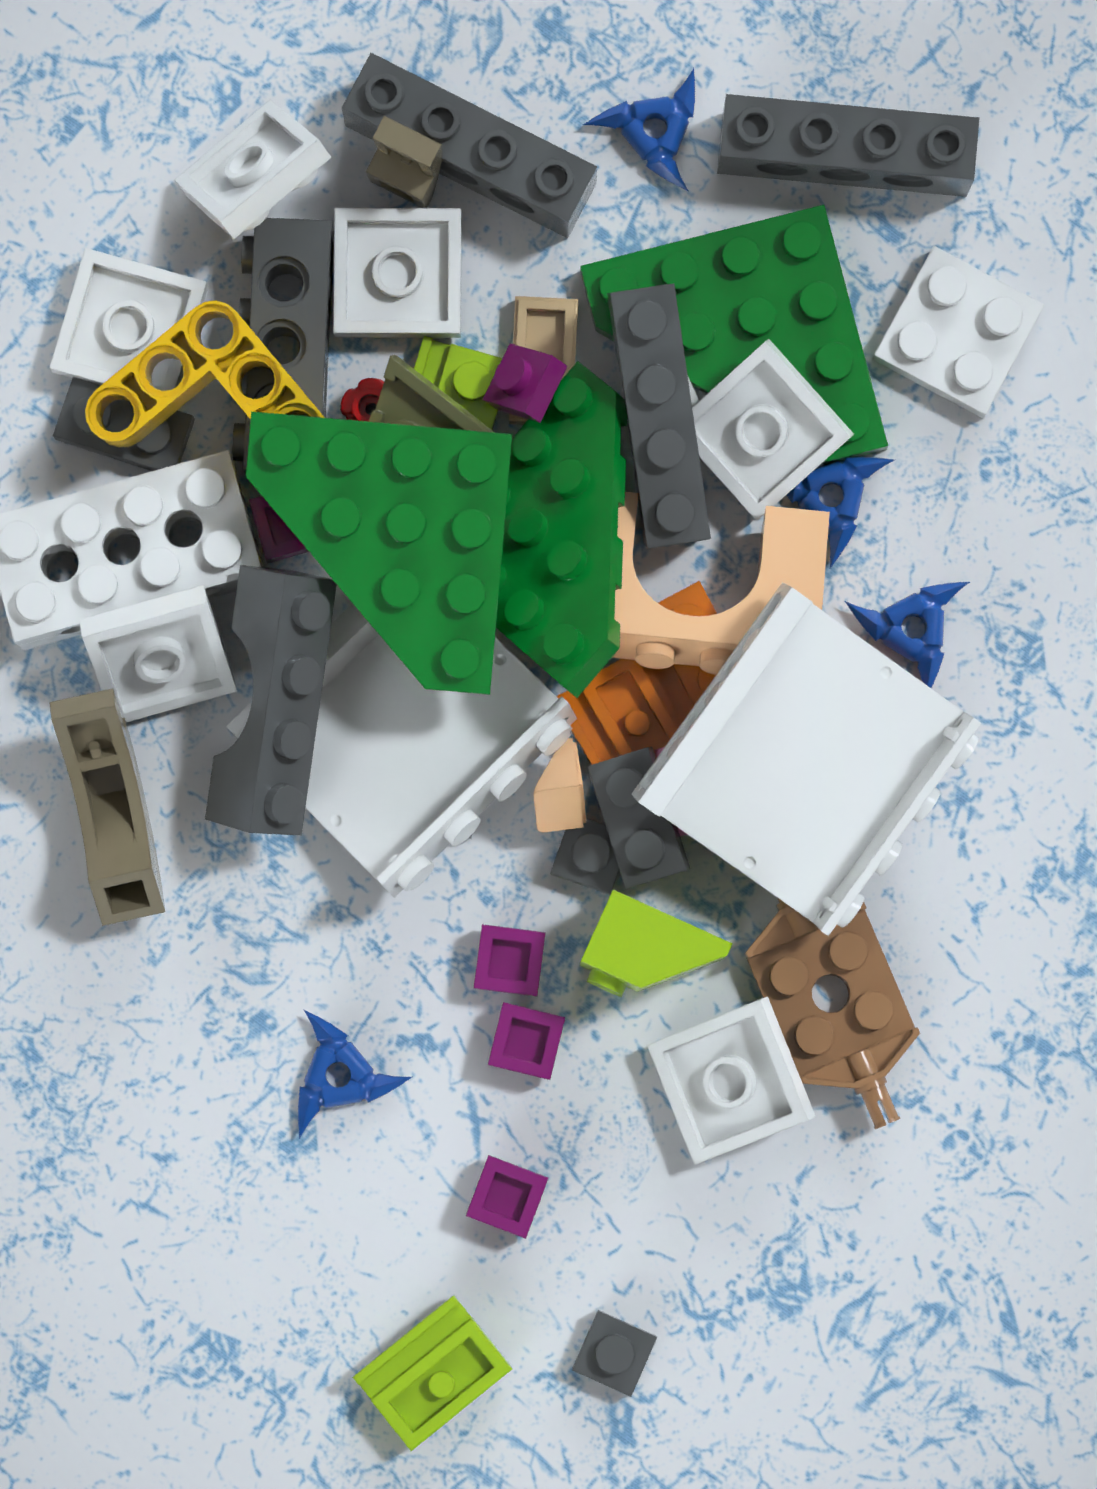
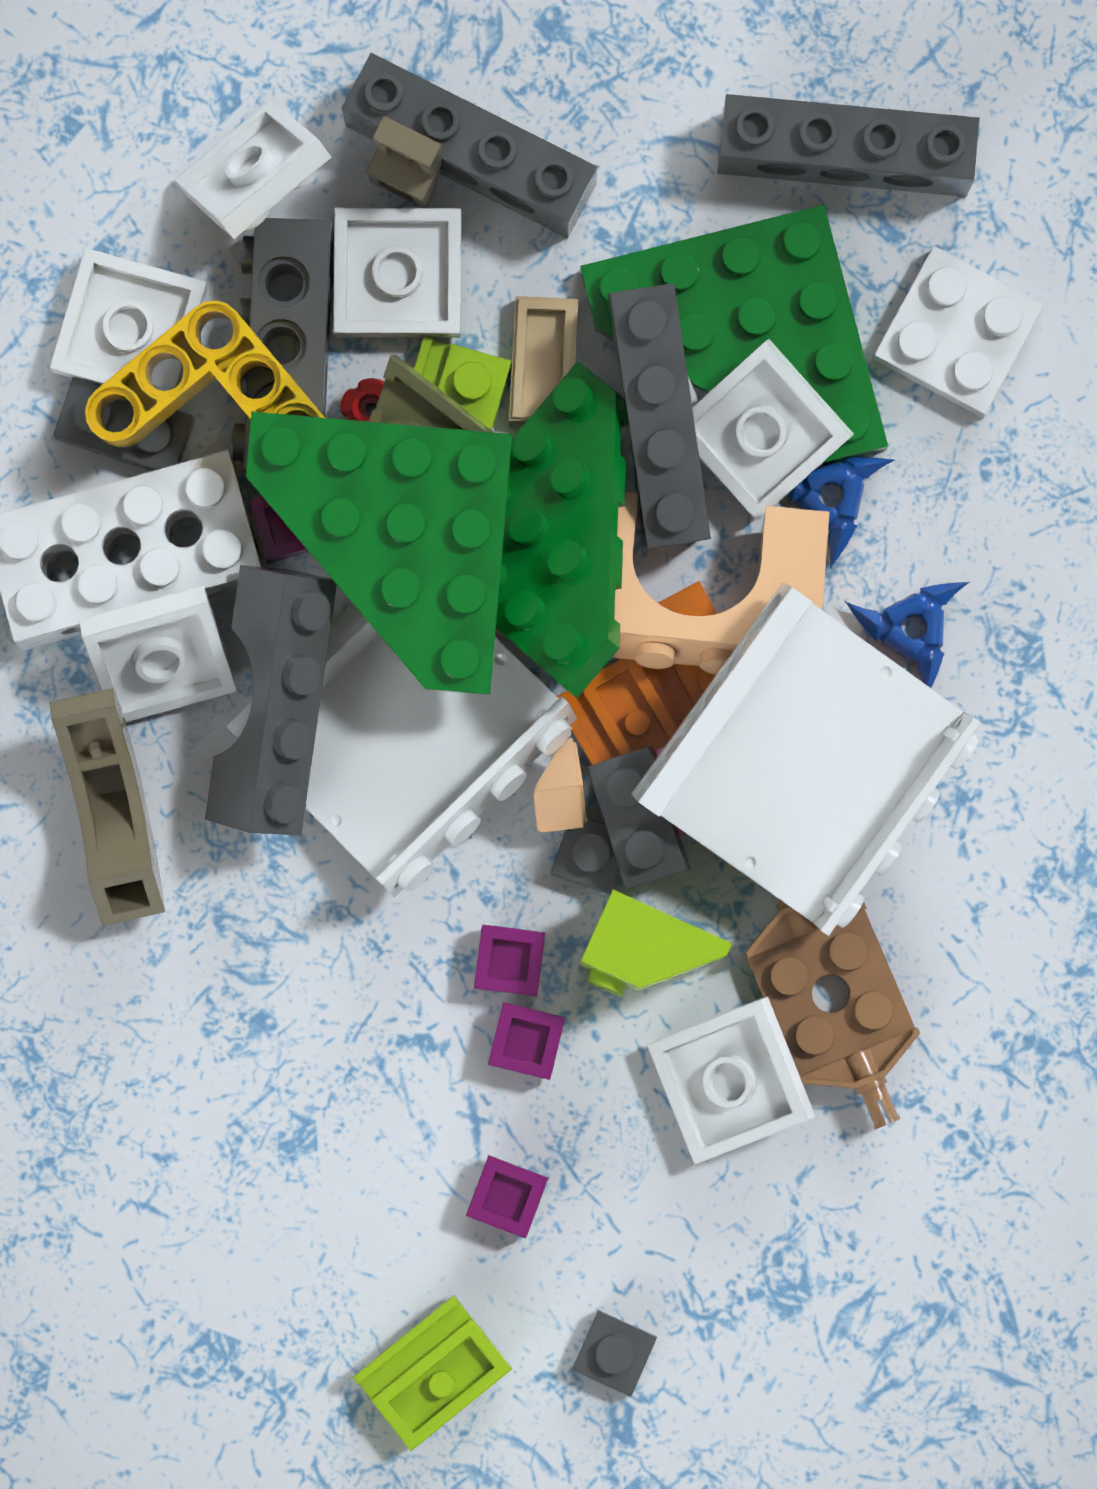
blue piece [298,1009,412,1139] -> none
magenta plate [482,343,568,423] -> none
blue piece [583,68,695,192] -> none

